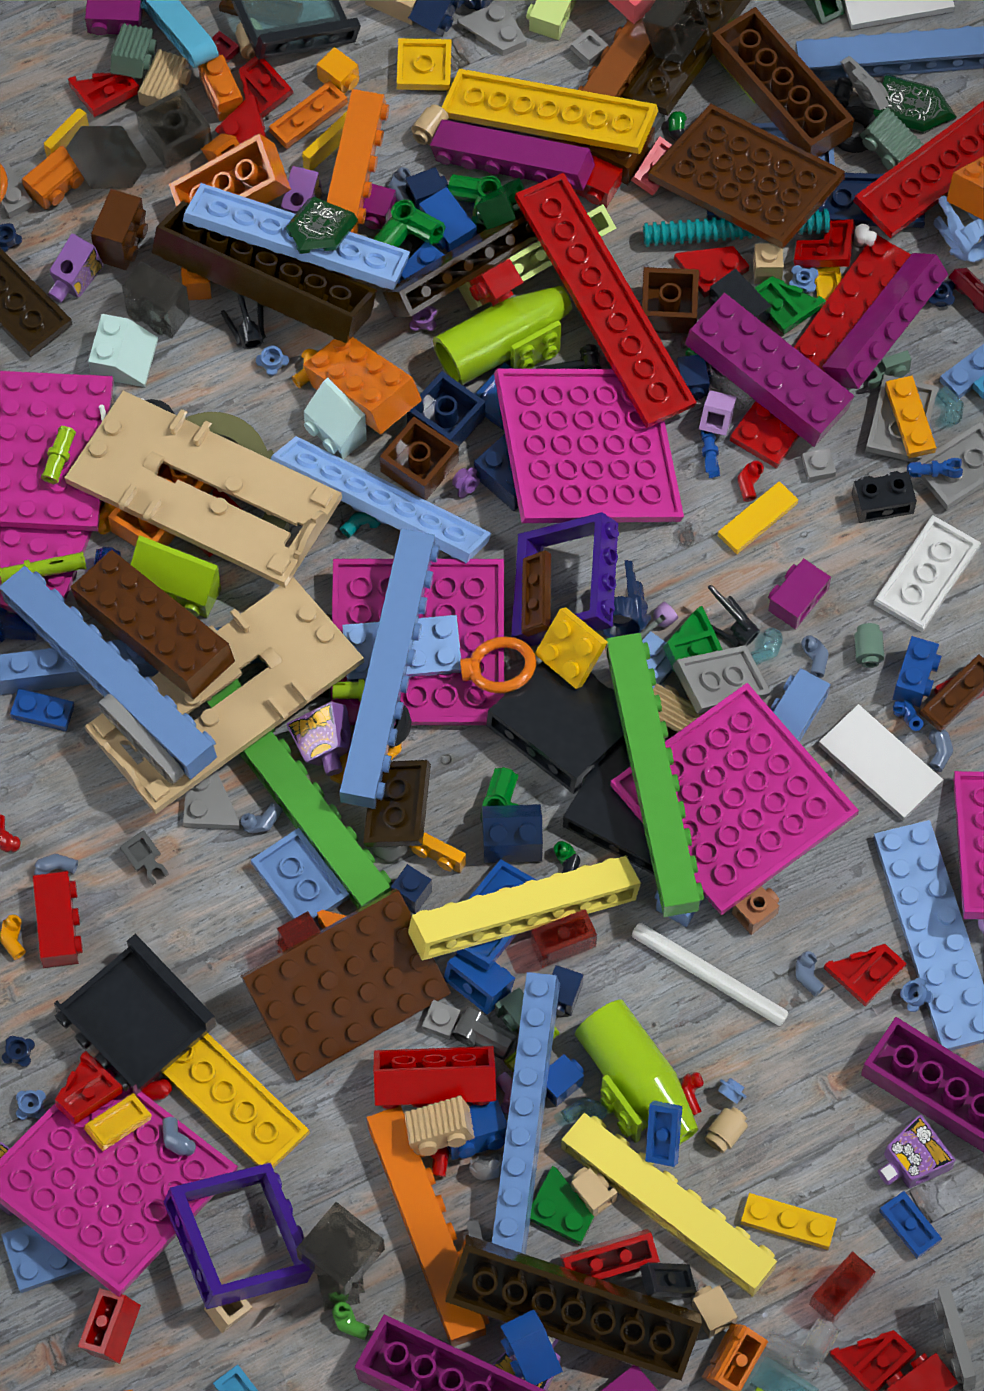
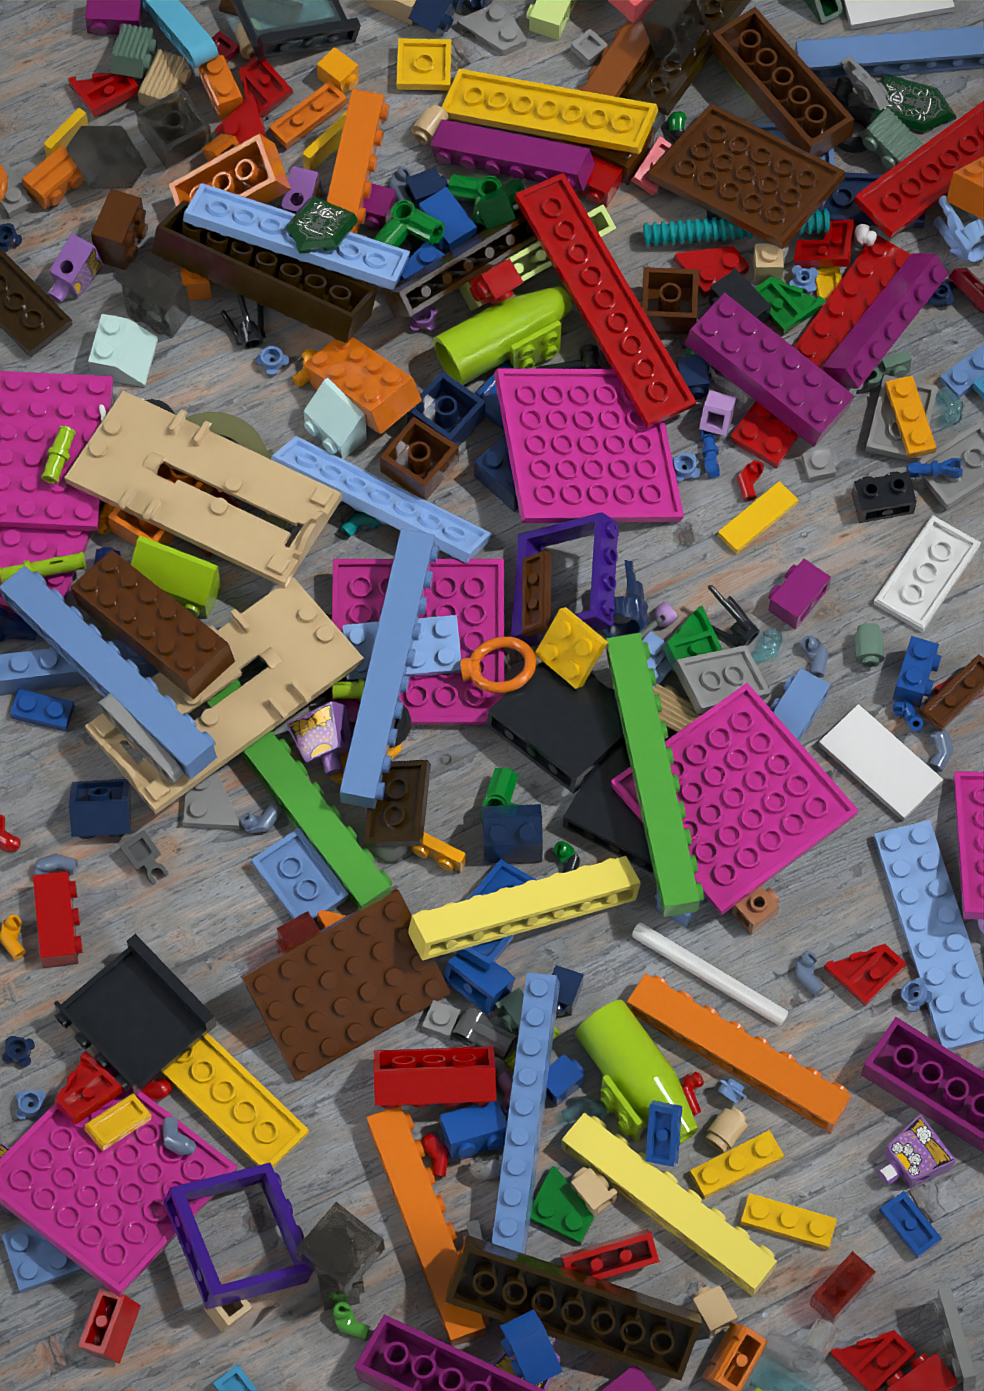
dark blue brick [391,864,432,914] -> none
tan brick [404,1096,475,1156] -> none
medium lavender plate [452,467,480,498] -> none
clear red brick [530,909,597,968] -> none
black plate [640,1262,697,1298] -> none
none -> dark blue slope [69,779,131,839]
none -> orange brick [627,973,852,1134]
none -> medium blue plate [672,453,700,482]
none -> yellow plate [689,1130,784,1199]

